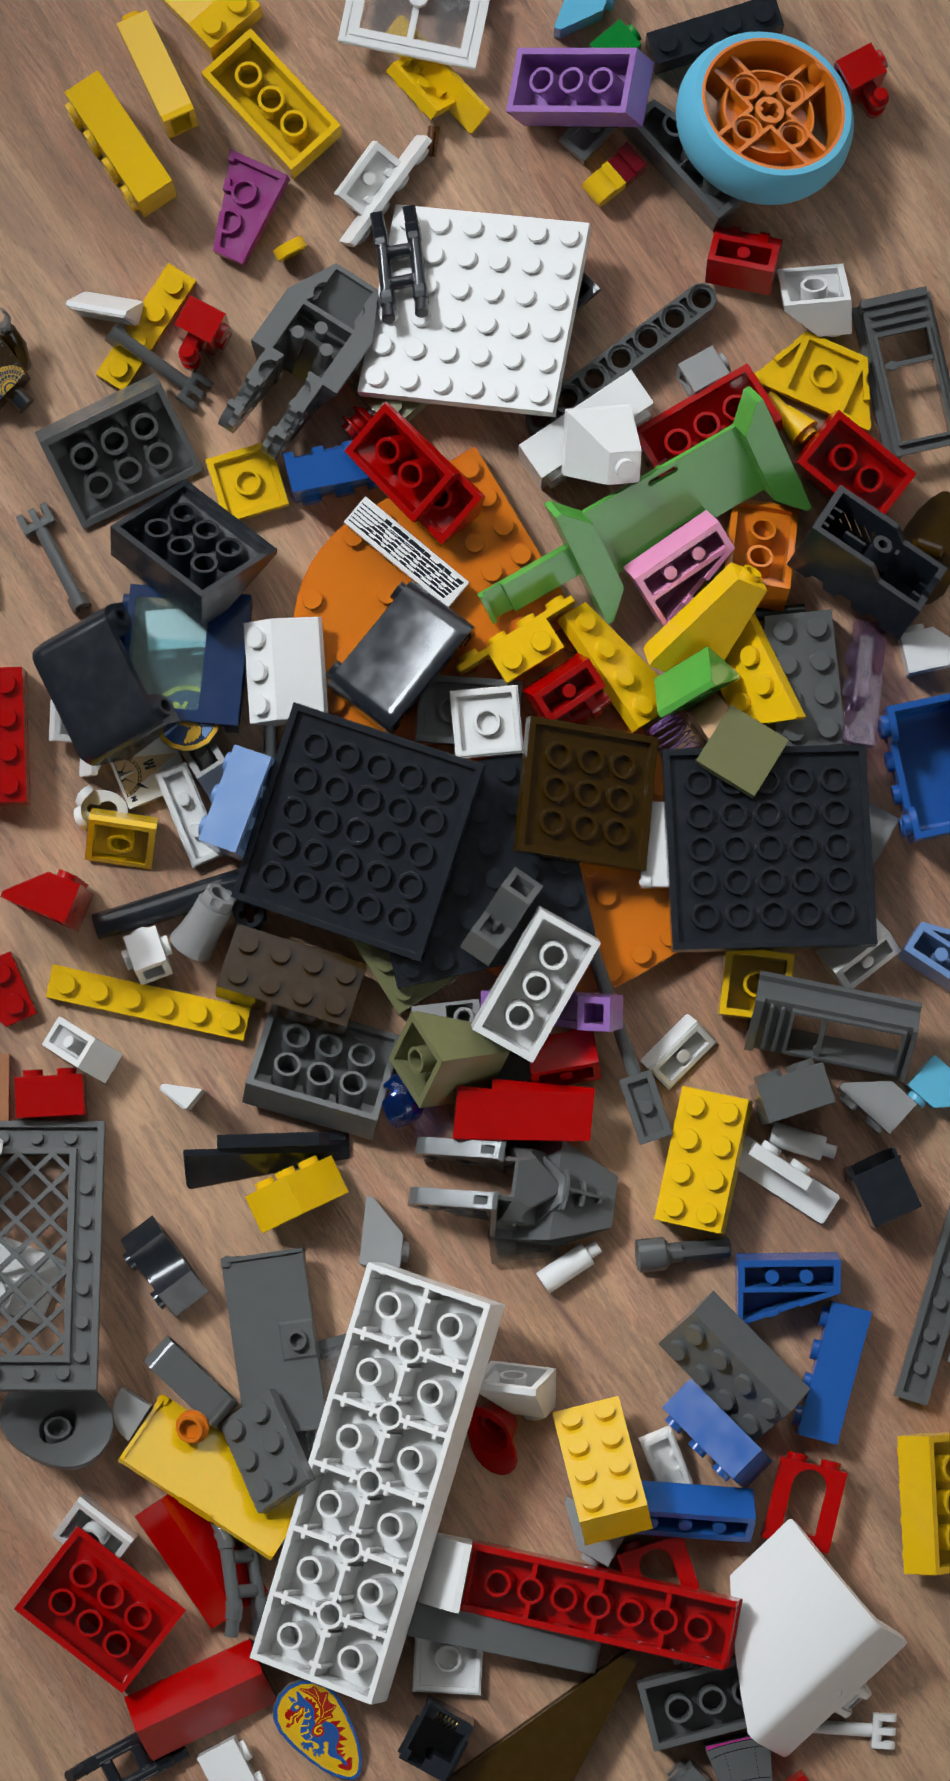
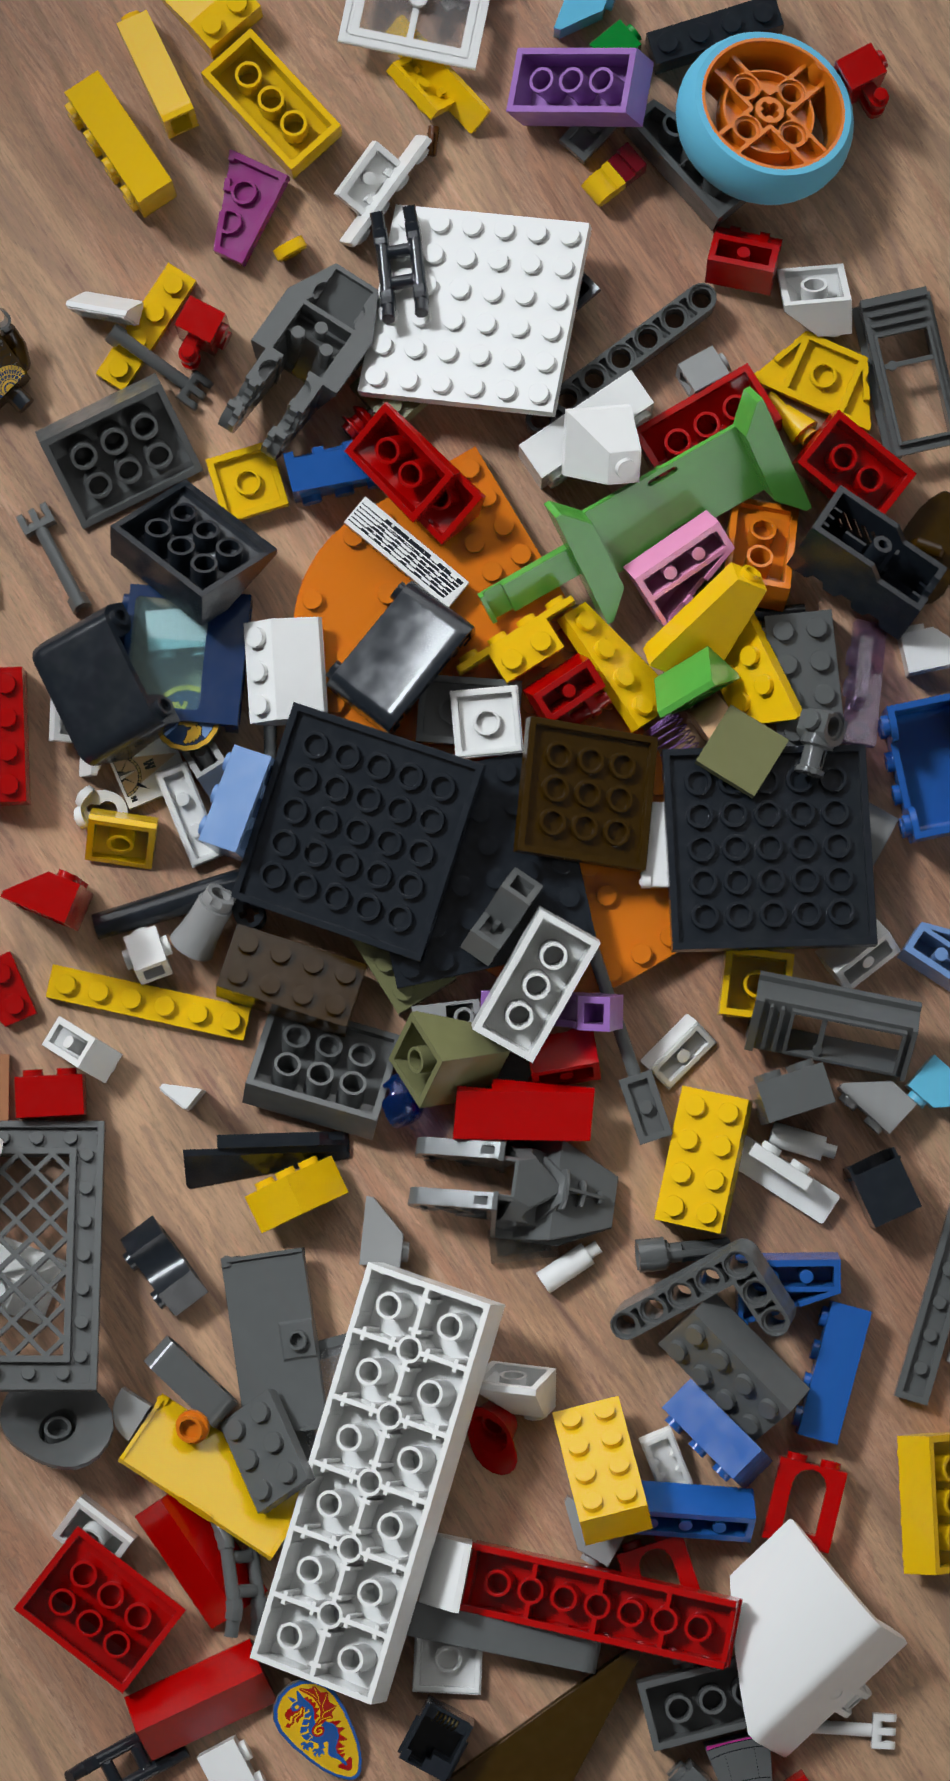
none -> dark grey beam [610,1238,796,1340]
none -> dark grey connector [794,708,848,779]

